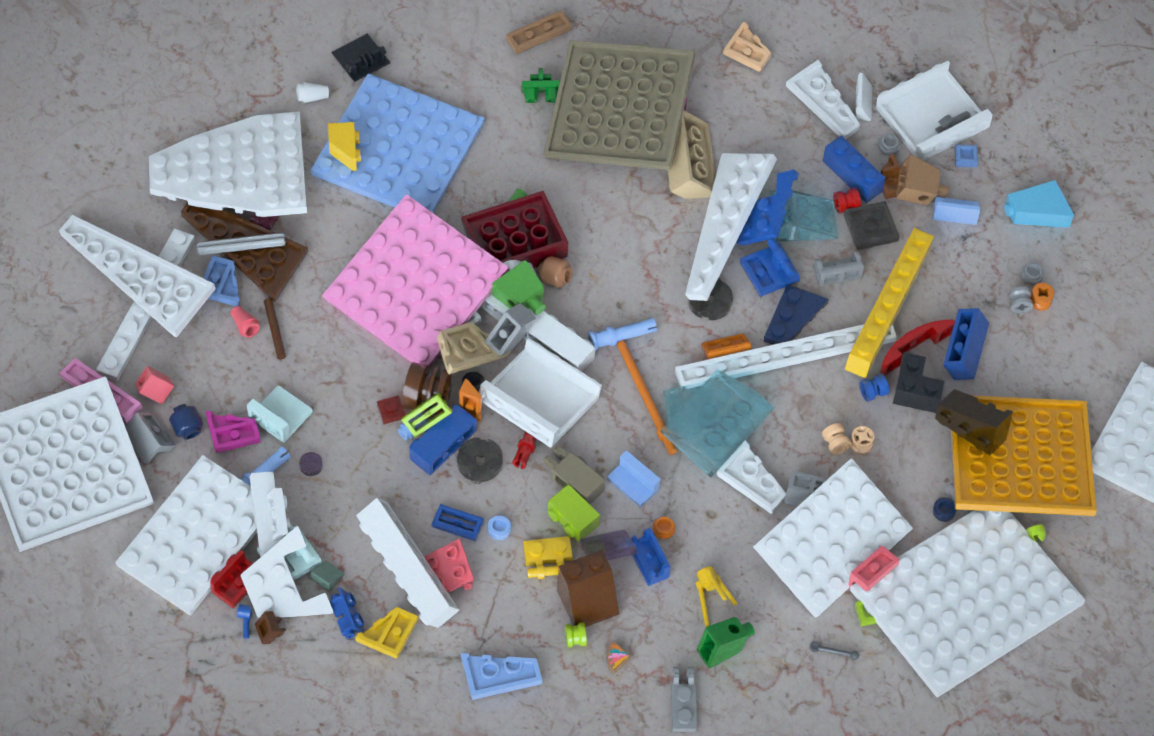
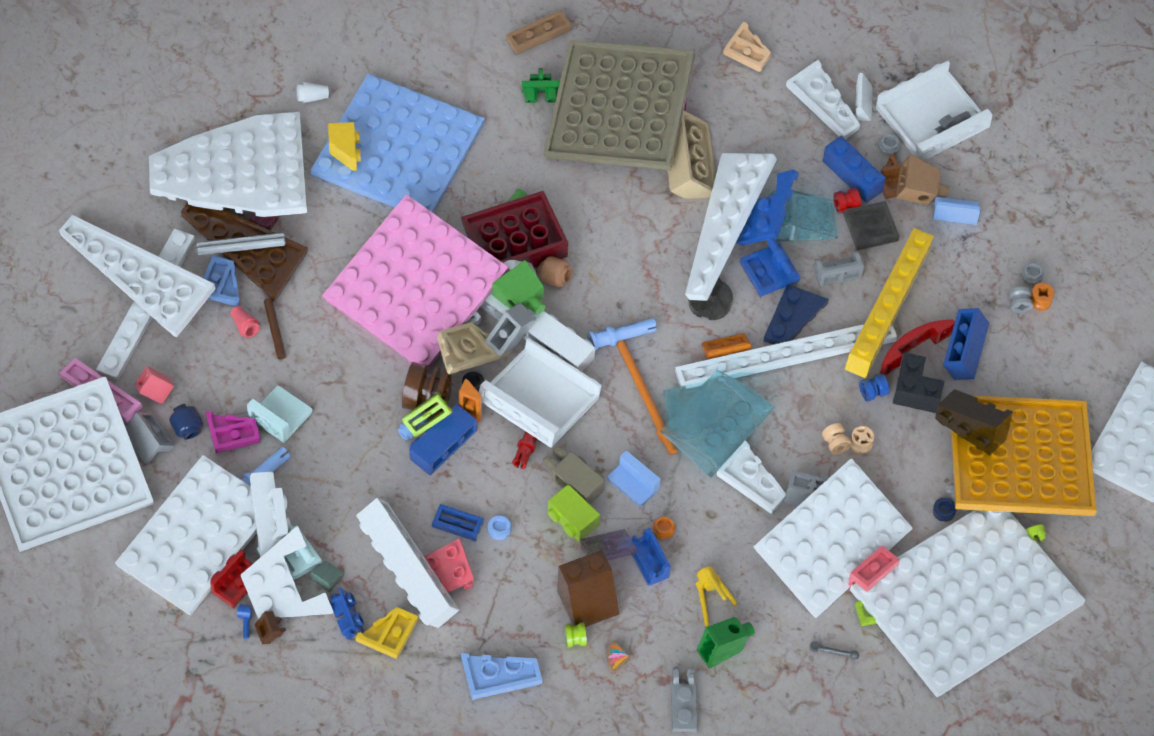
clear purple tile [299,452,323,476] -> none
black hinge [331,33,390,82] -> none
clear red plate [377,395,405,425] -> none
clear smoke plate [457,438,503,484] -> none
yellow plate [523,536,573,579] -> none
medium blue tile [954,145,978,168] -> none
medium azure slope [1004,180,1074,228] -> none

